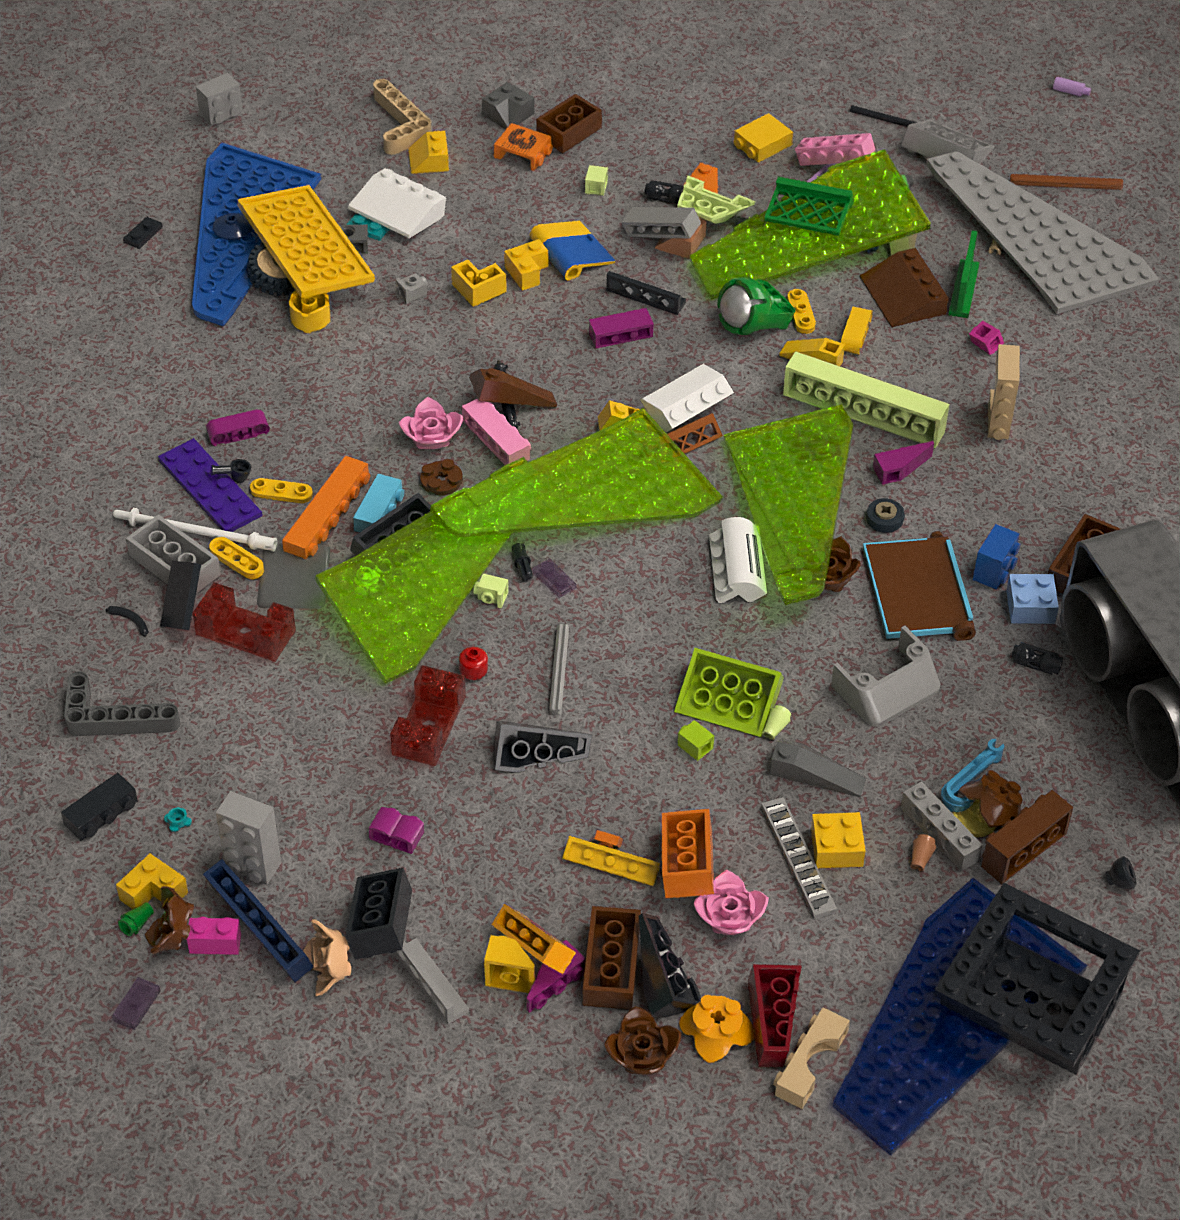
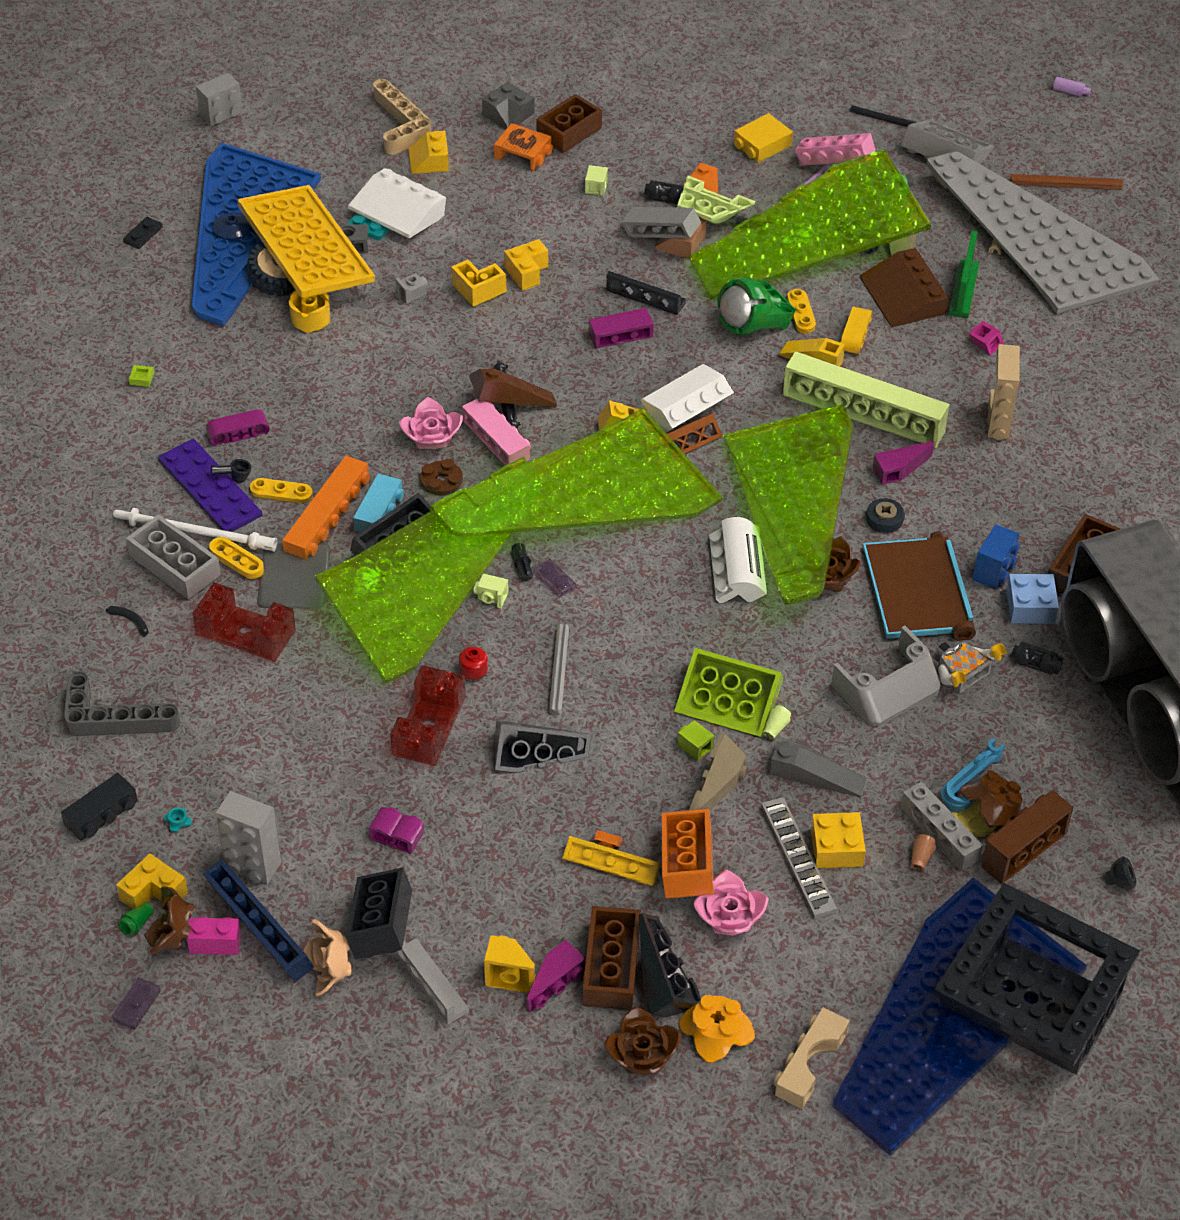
black tile [160,561,201,630] -> none
light orange brick [491,904,576,974] -> none
blue door [530,221,616,281] -> none
dark red wedge [748,964,802,1067] -> none
green fence [764,176,854,236] -> none
none -> lime plate [129,365,155,387]
none -> dark tan wedge [689,733,748,811]
none -> torso [936,642,1007,694]

